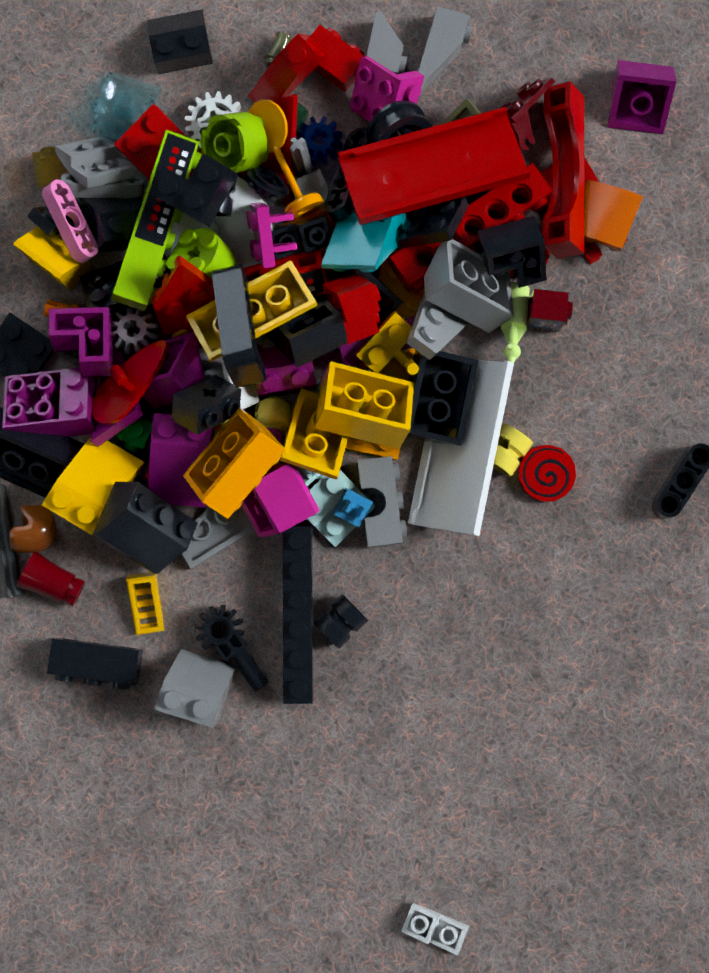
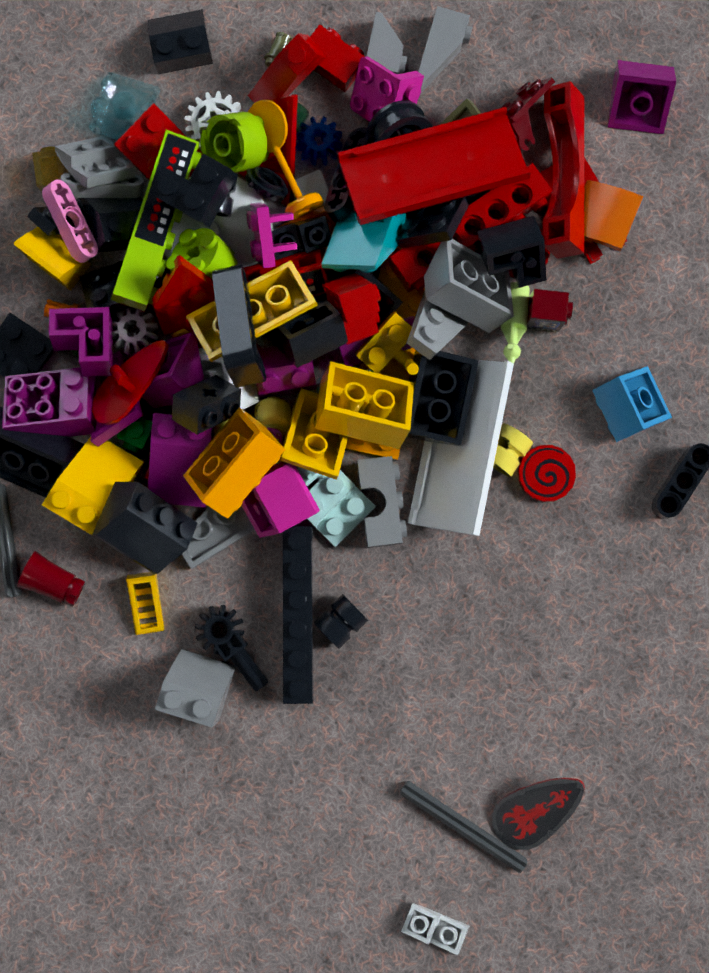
dark orange helmet [9,505,56,553] -> none
black brick [47,638,143,690] -> none
light grey axle [289,137,312,177] -> none
dark azure tile [332,487,373,527] -> none
none -> dark grey axle [400,781,528,873]
none -> shield [492,778,585,850]
none -> dark azure slope [592,366,672,442]

